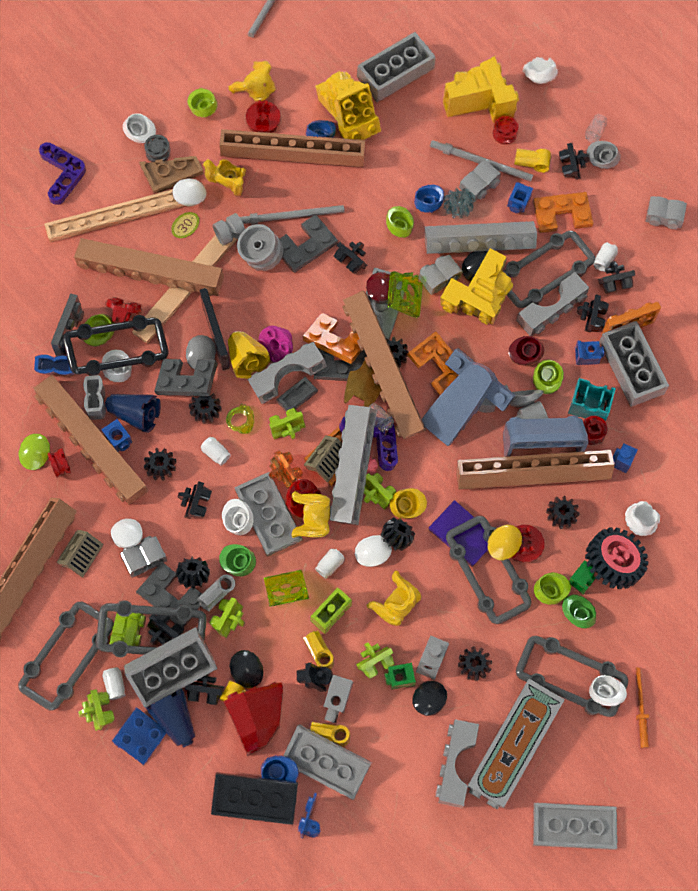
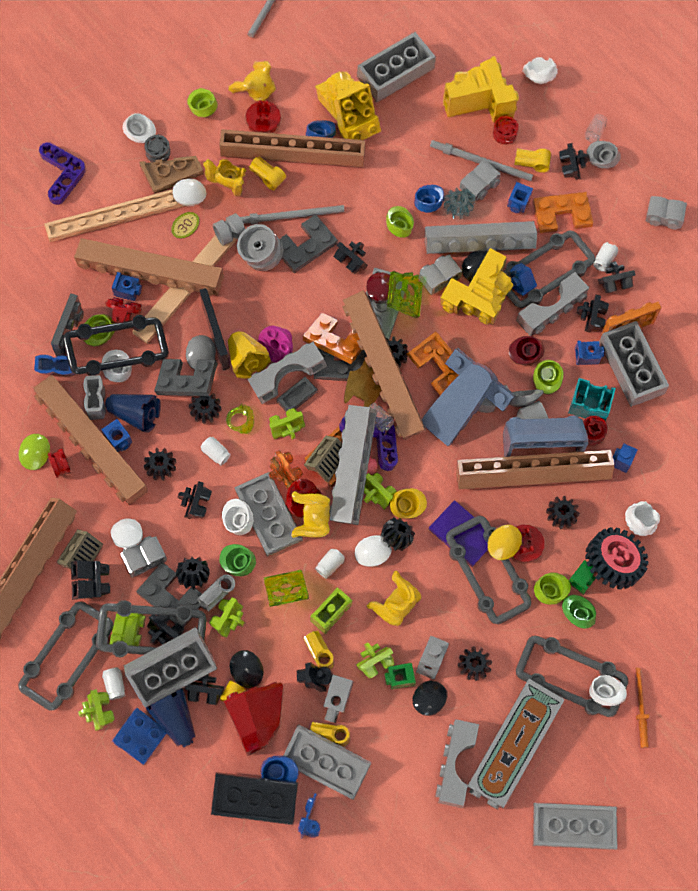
none -> black hips [71,560,110,600]
none -> blue brick [112,272,142,301]
none -> yellow piece [249,156,287,191]
none -> blue brick [509,263,537,296]

